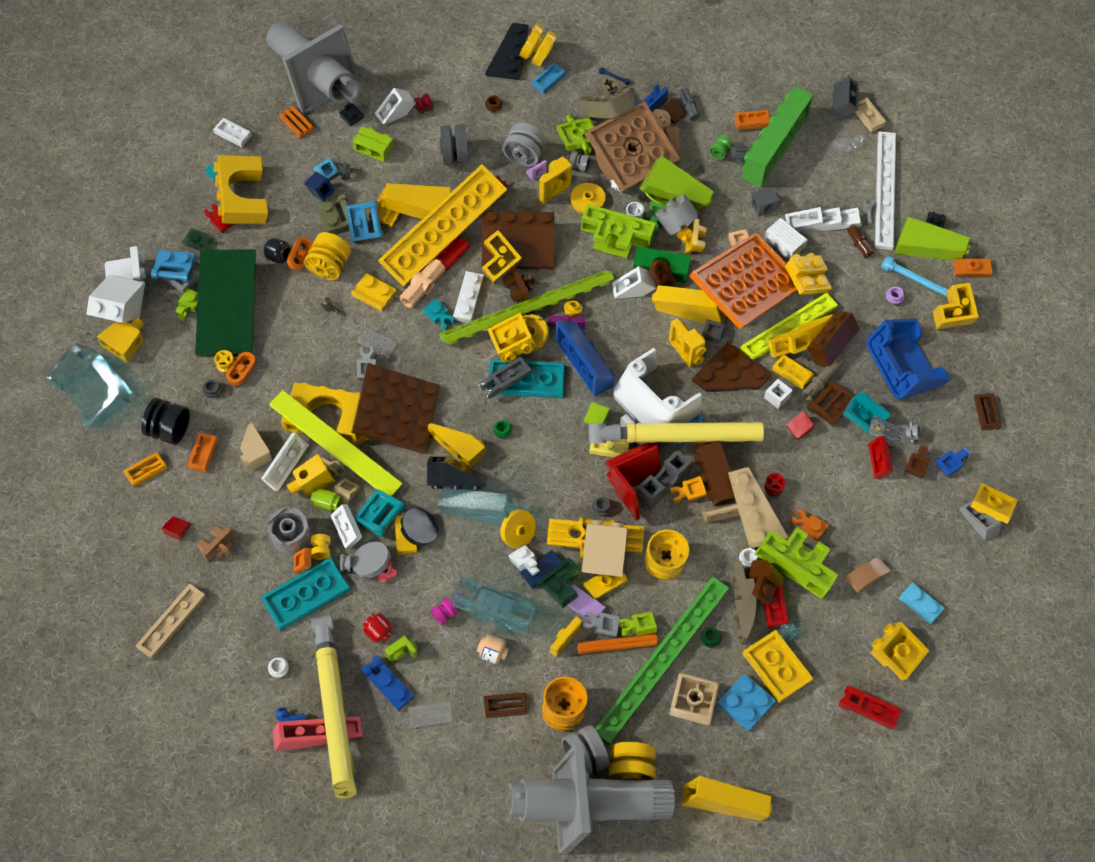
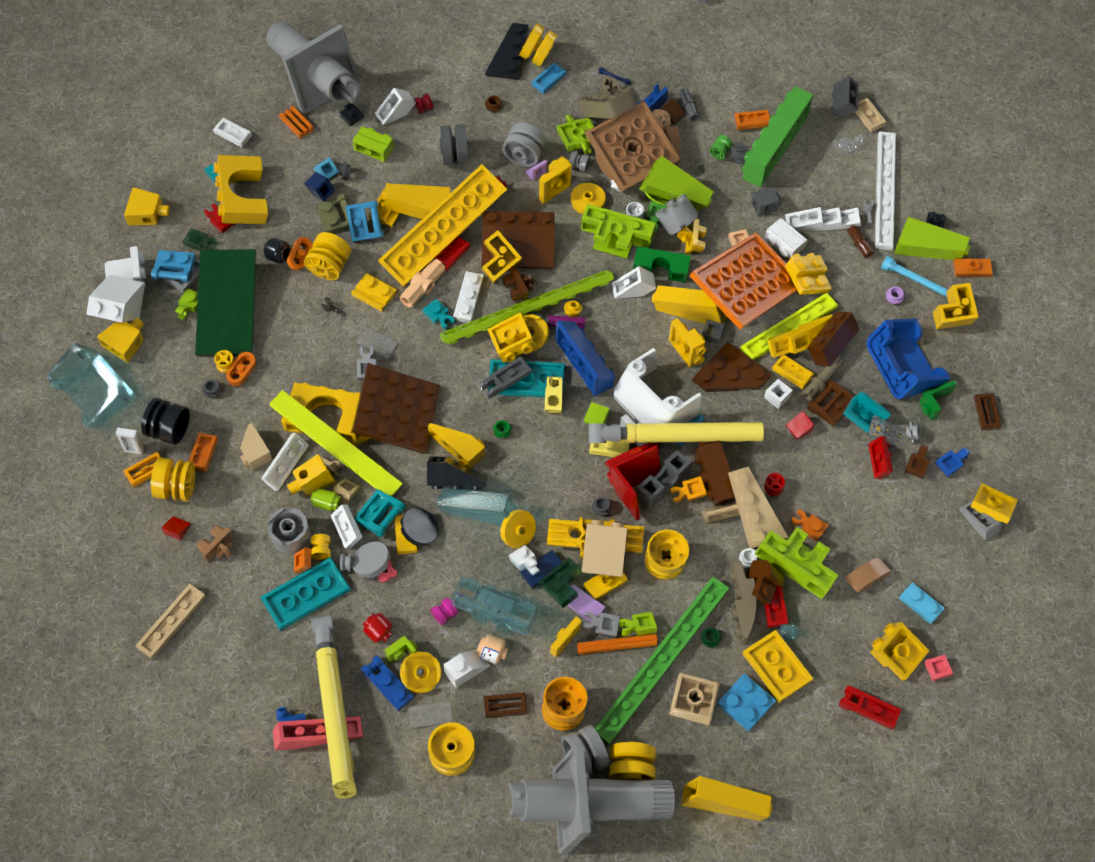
white plate [268,657,289,678] -> none
reddish brown plate [650,260,676,287] -> none
none -> white plate [116,428,144,454]
none -> yellow torso [124,188,170,225]
none -> yellow wheel [151,458,195,502]
none -> yellow plate [400,651,441,693]
none -> yellow wheel [428,722,475,776]
none -> white slope [443,649,490,688]
none -> light yellow leg [544,376,562,413]
none -> green bracket [919,380,957,420]
none -> coral plate [924,655,953,682]

